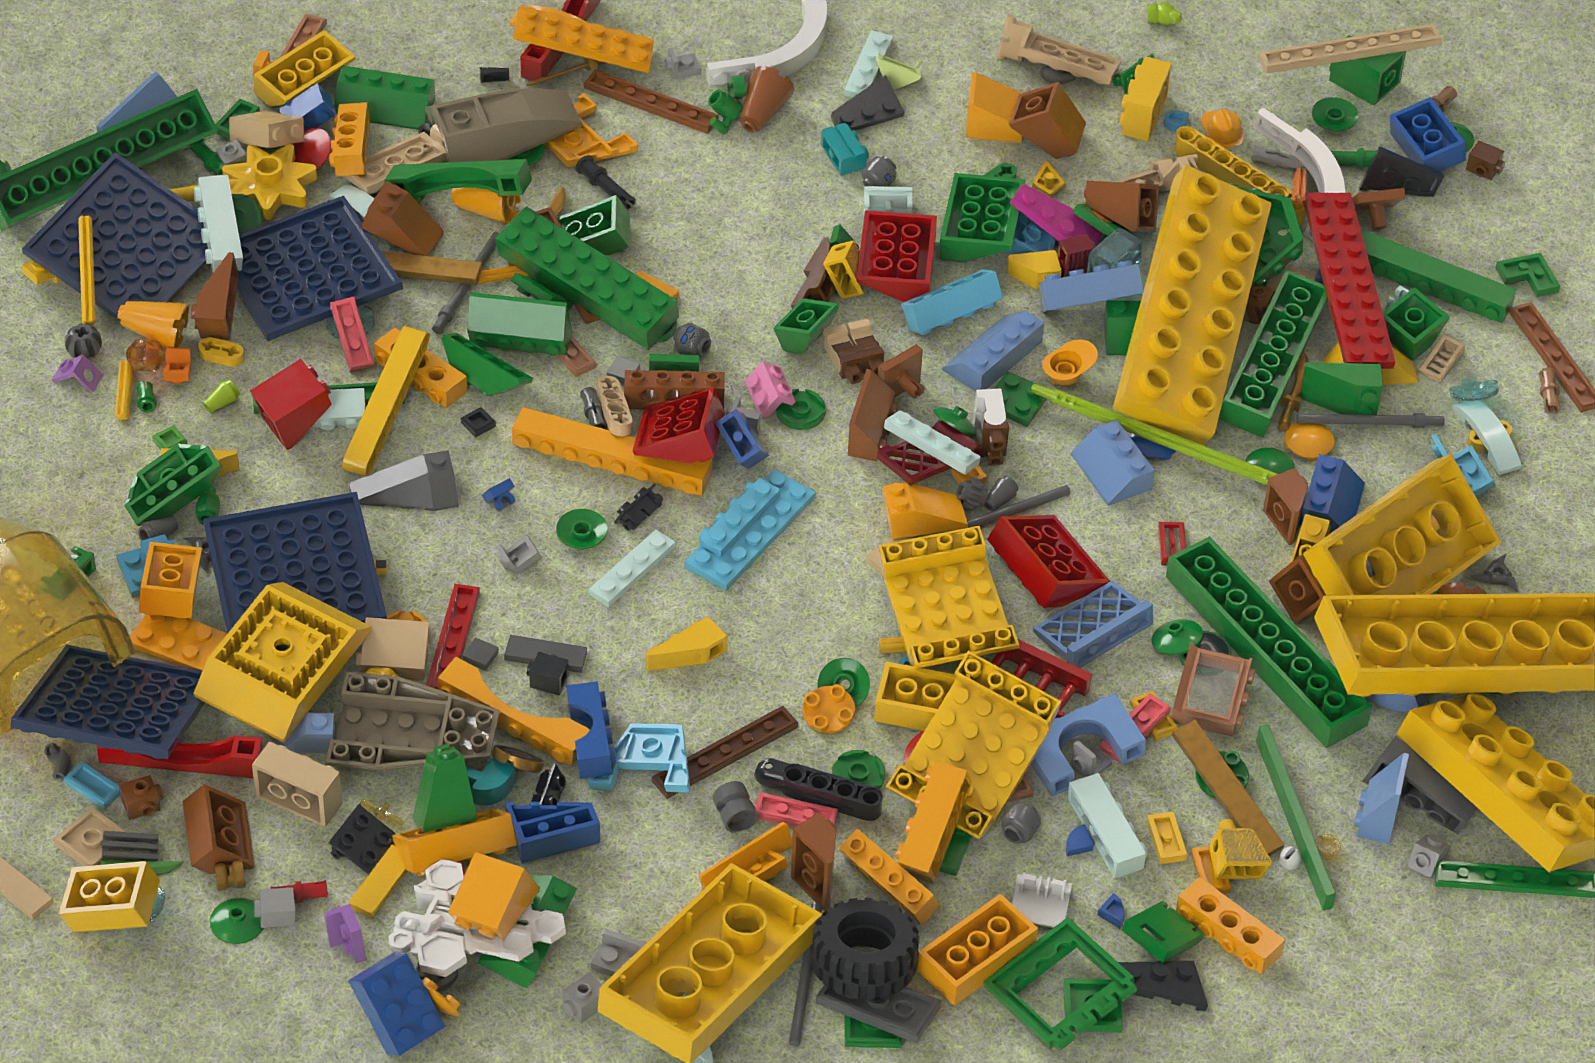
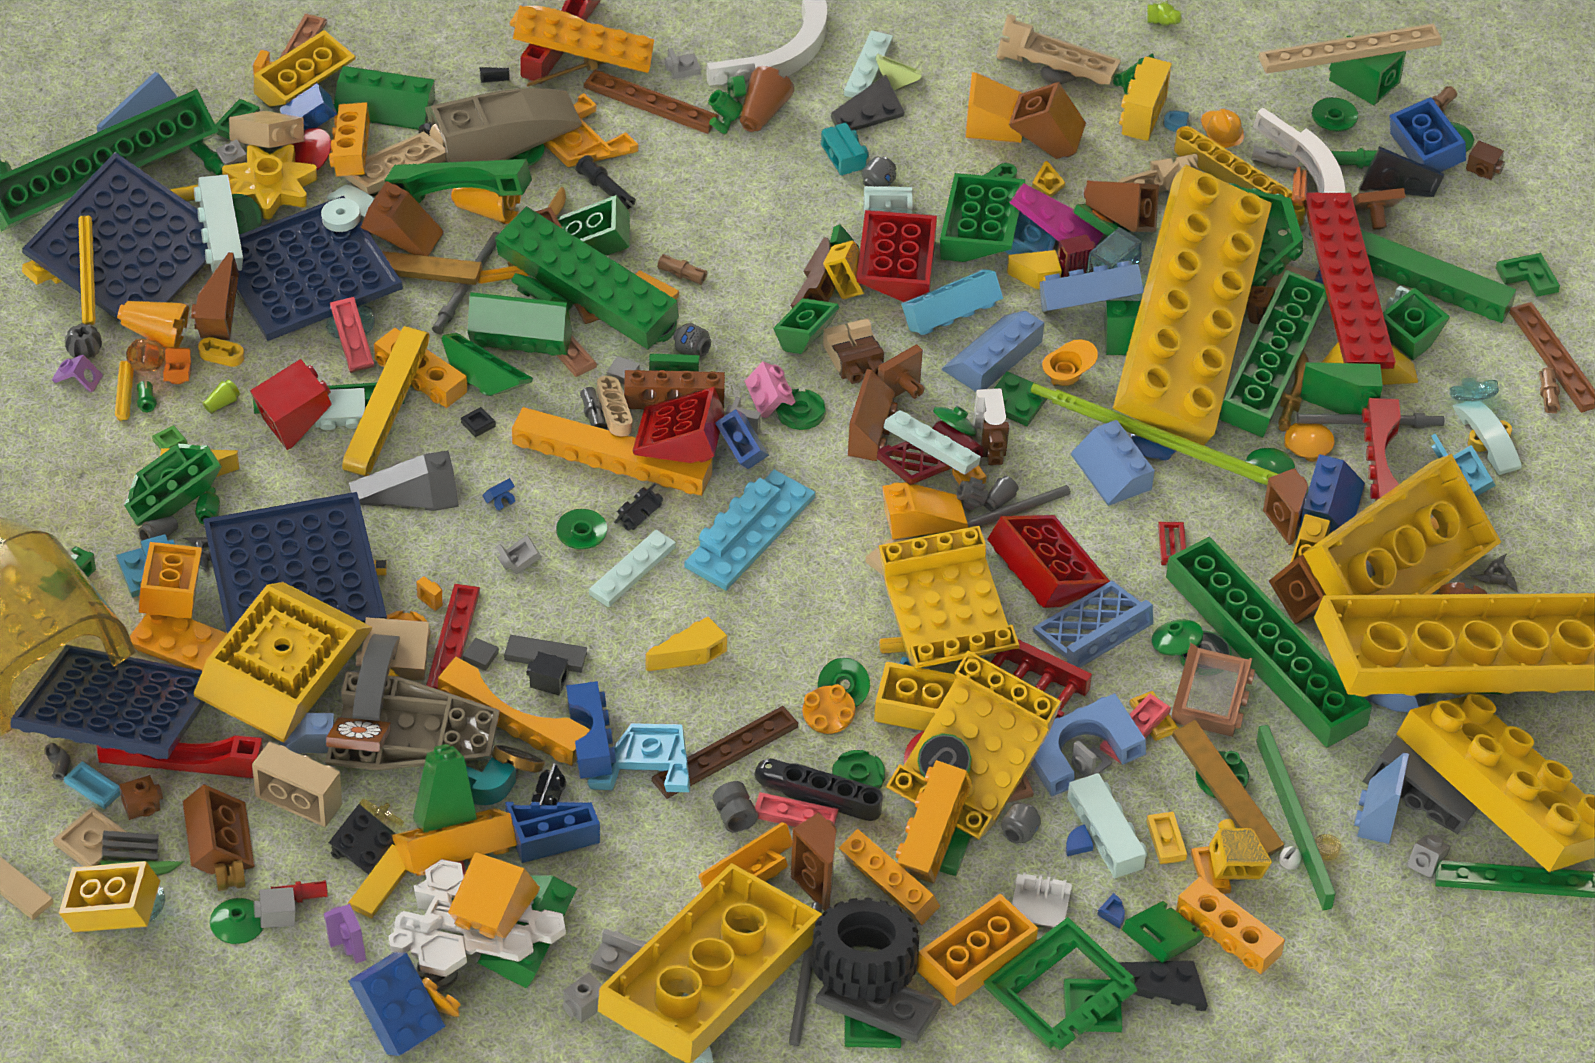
tan slope [1419,334,1465,383] -> none
none -> light aqua piece [321,198,361,232]
none -> dark orange tile [326,717,391,752]
none -> dark grey slope [353,634,400,721]
none -> light orange plate [416,576,443,611]
none -> medium nougat pin [657,254,708,285]
none -> black tile [917,734,972,778]
none -> arch [1362,398,1401,501]

